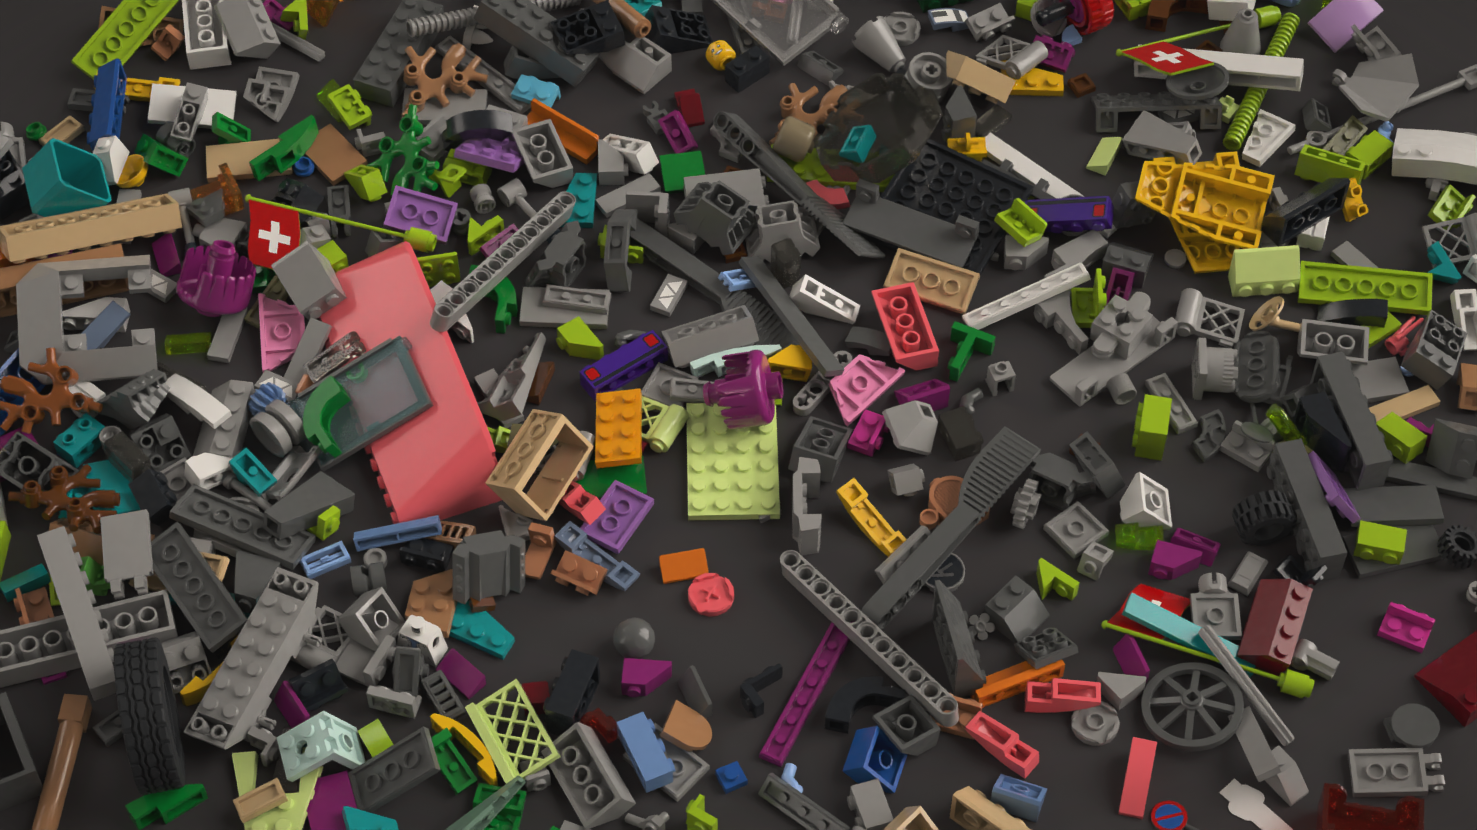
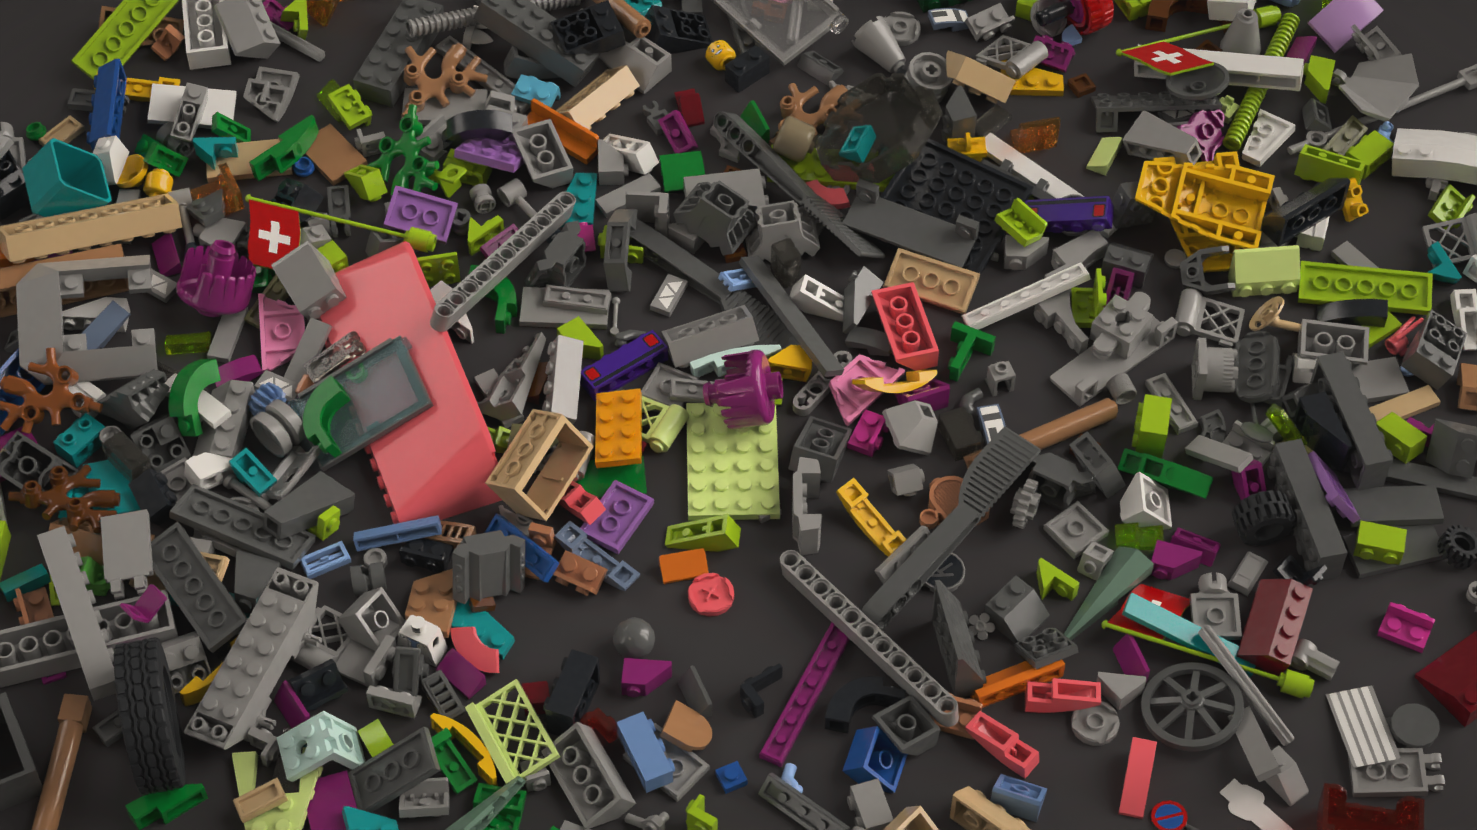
none -> magenta bracket [119,584,167,623]
none -> yellow head [143,168,173,197]
none -> green arch [169,359,221,436]
none -> teal slope [193,137,239,170]
none -> magenta slope [215,355,263,387]
none -> light grey bracket [399,777,450,818]
none -> coral tile [450,627,500,673]
none -> light grey bracket [485,90,517,113]
none -> blue tile [485,513,560,582]
none -> brick [542,335,584,425]
none -> tan slope [556,65,640,130]
none -> dark pink bracket [578,222,596,252]
none -> light grey hinge [610,297,620,337]
none -> lime slope [665,514,741,552]
none -> green slope [740,100,770,143]
none -> slope [843,266,884,334]
none -> yellow slope [852,369,937,393]
none -> medium nougat brick [963,398,1118,468]
none -> slope [976,404,1006,445]
none -> clear orange bracket [1010,117,1061,153]
none -> sand green wedge [1064,546,1154,640]
none -> green slope [1118,448,1213,499]
none -> magenta tile [1177,109,1225,162]
none -> dark grey piece [1180,246,1236,296]
none -> light grey tile [1185,435,1254,473]
none -> magenta slope [1231,459,1267,500]
none -> magenta slope [1286,36,1317,68]
none -> white slope [1292,353,1317,384]
none -> lime slope [1303,55,1335,104]
none -> sticker [1326,685,1401,768]

